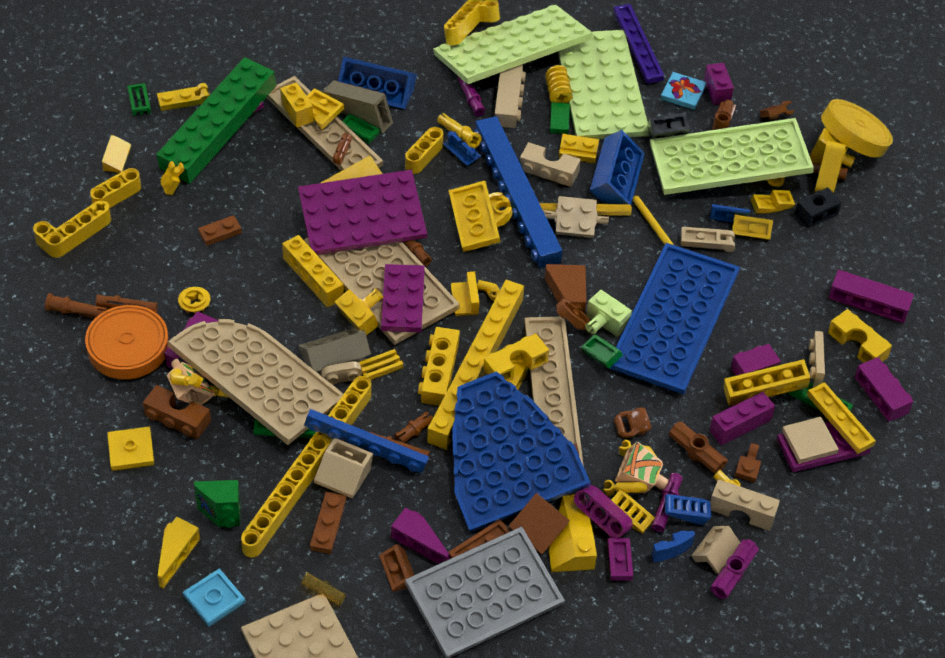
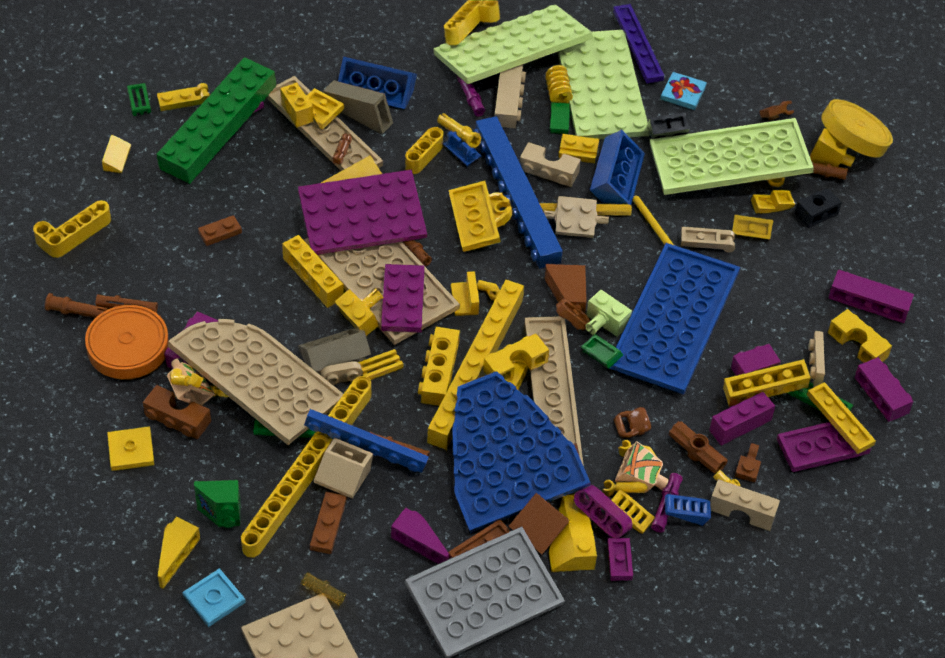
yellow beam [90,168,141,208] -> none
yellow plate [161,161,184,195] -> none
yellow gear [178,287,211,314] -> none
green tile [342,113,380,144] -> none
dark orange slope [379,544,414,592] -> none
dark orange pin [394,412,433,443] -> none
blue slope [652,531,695,563] -> none
tan panel [691,526,740,574] -> none
magenta brick [704,63,734,105] -> none
blue slope [710,204,750,222] -> none
magenta piece [710,539,759,599] -> none
dark orange piece [712,99,736,130] -> none
tan tile [782,417,839,464] -> none
yellow beam [814,140,846,193] -> none

